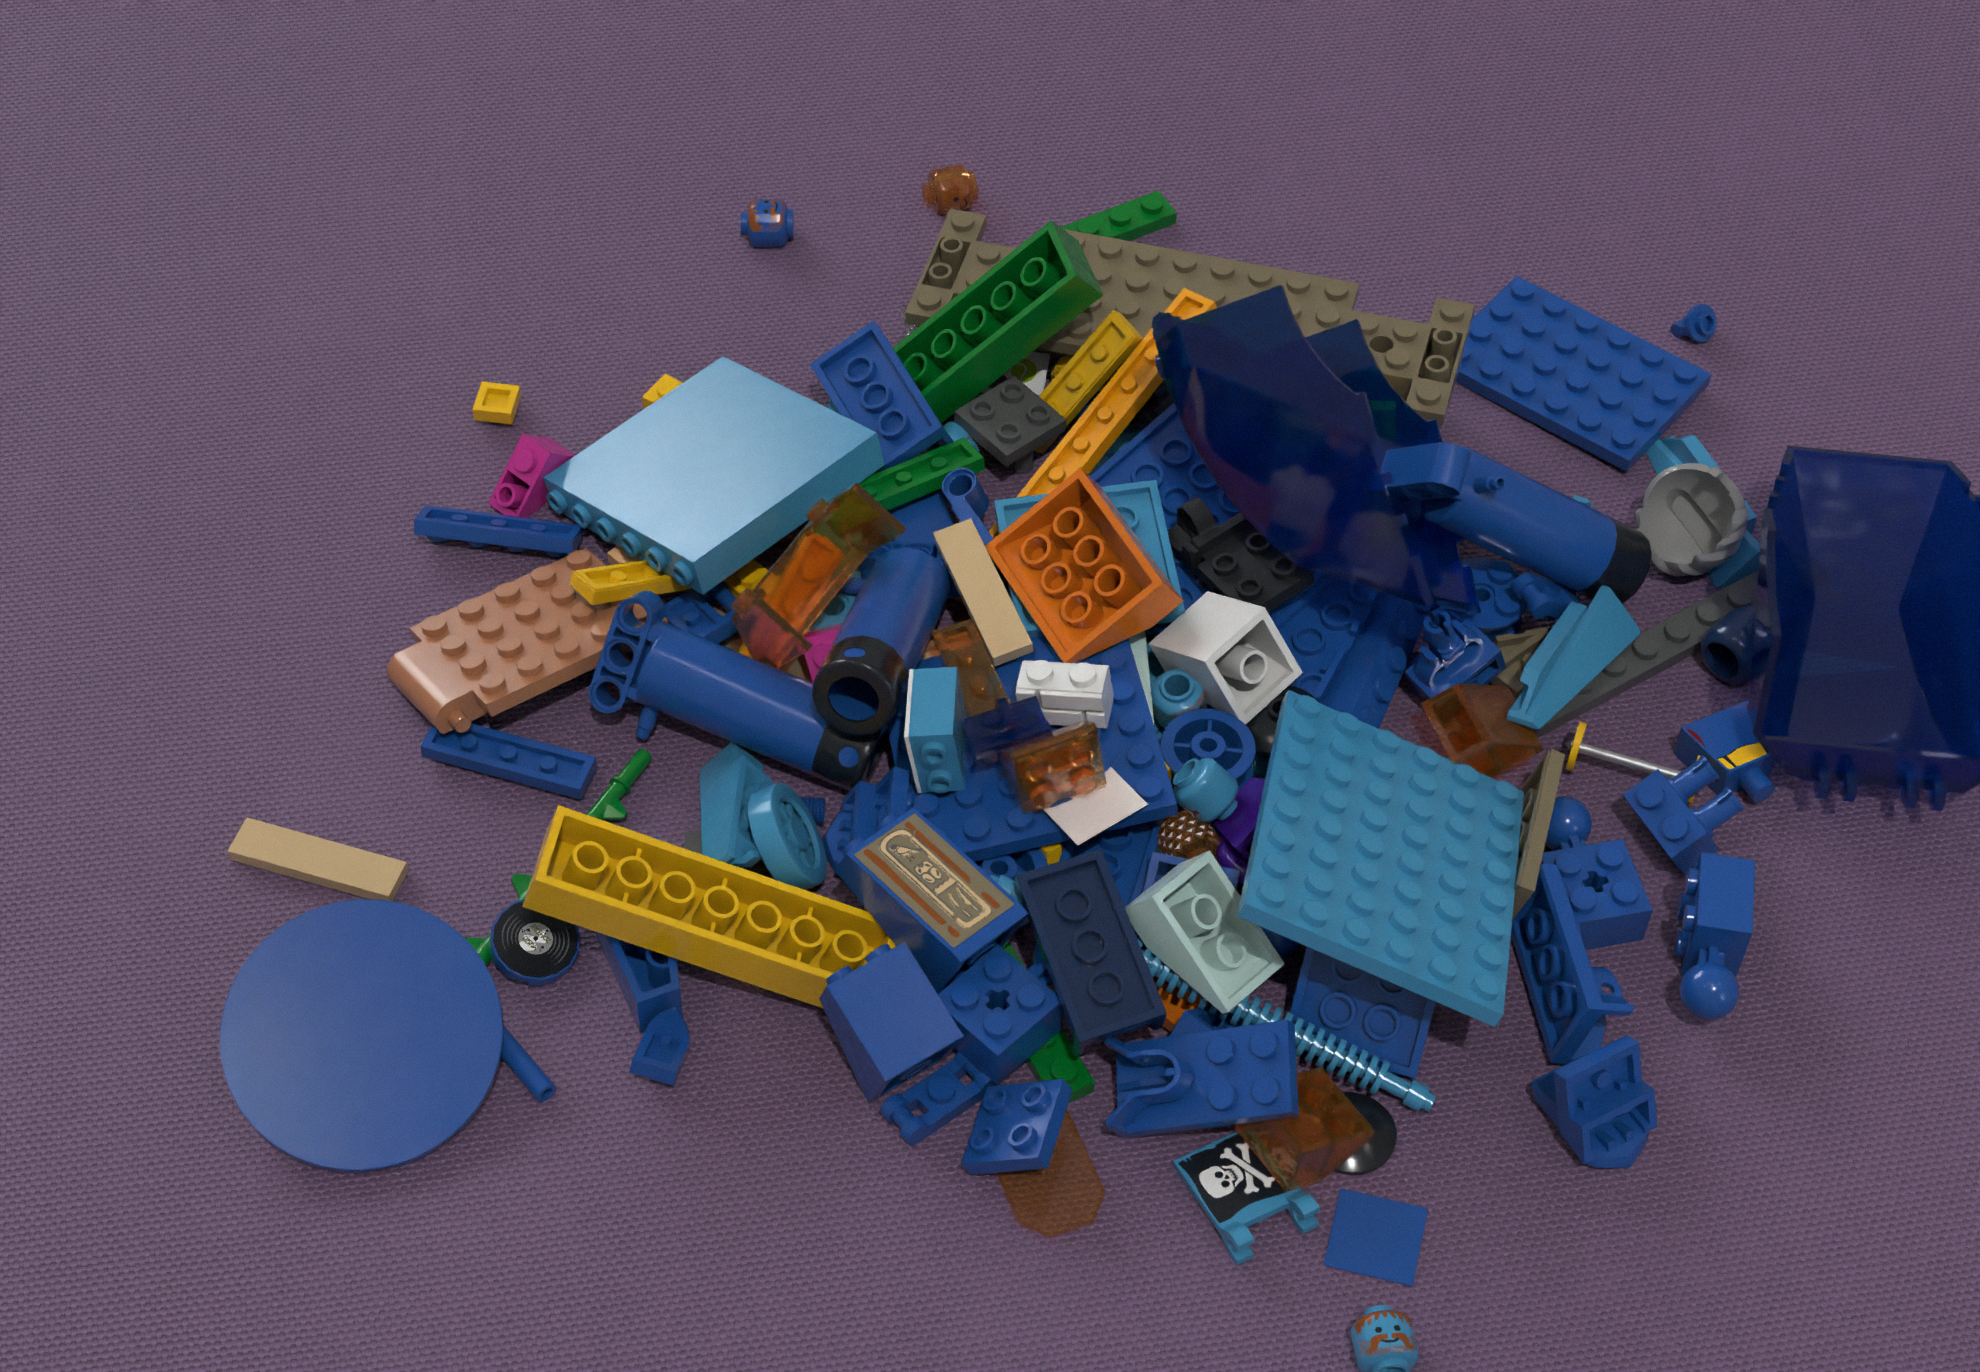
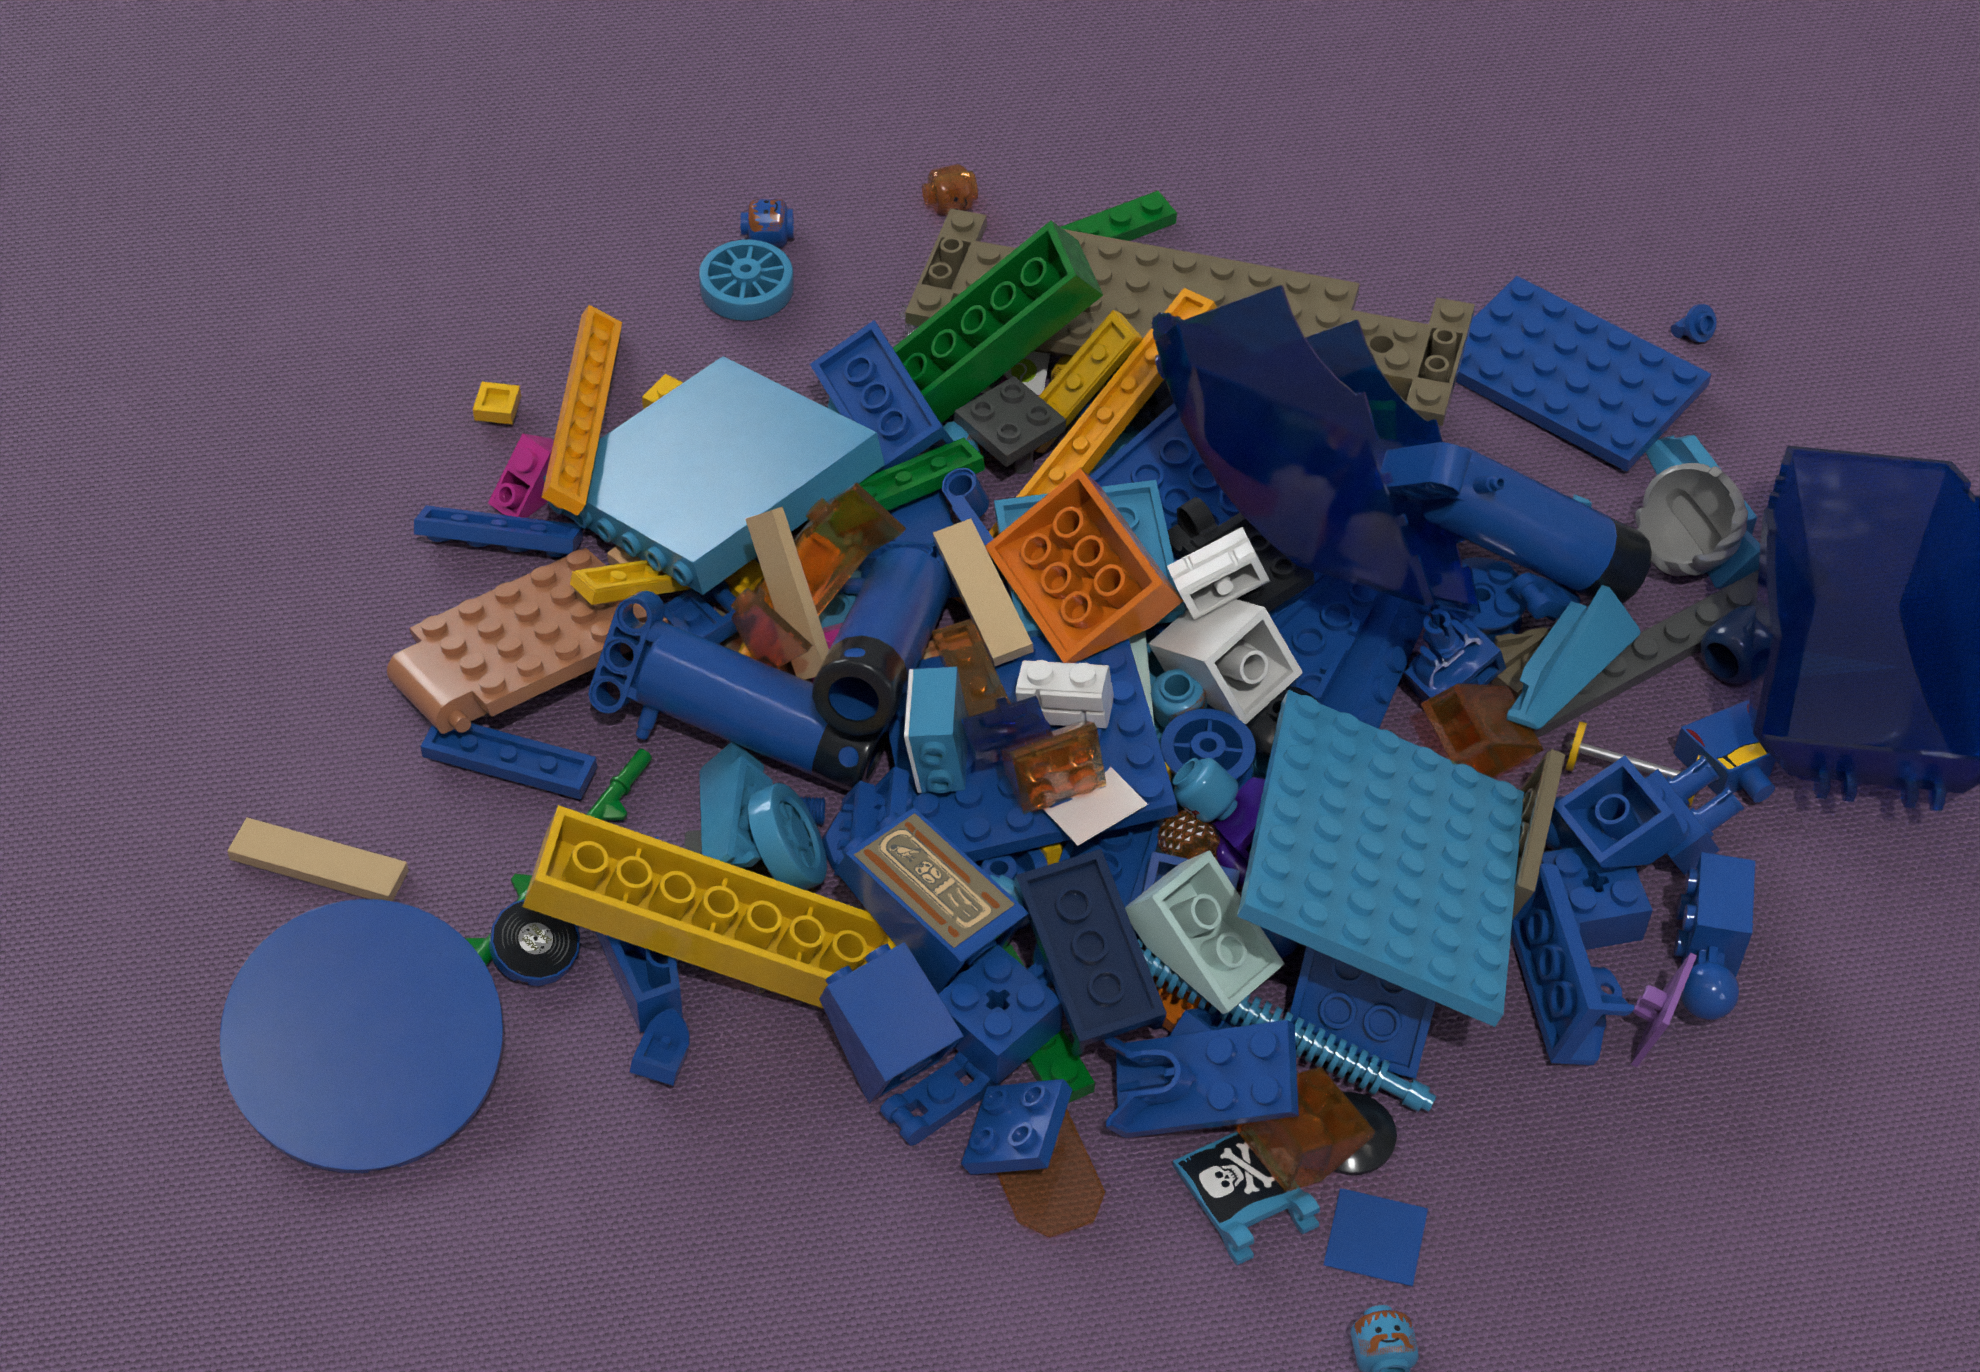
blue piece [501,1024,556,1102] -> none
blue piece [1531,1035,1658,1168] -> none
none -> light orange plate [541,305,622,516]
none -> dark azure wheel [699,240,794,321]
none -> tan tile [745,507,829,680]
none -> white brick [1167,527,1270,620]
none -> blue slope [1554,755,1686,868]
none -> medium lavender piece [1631,952,1697,1067]

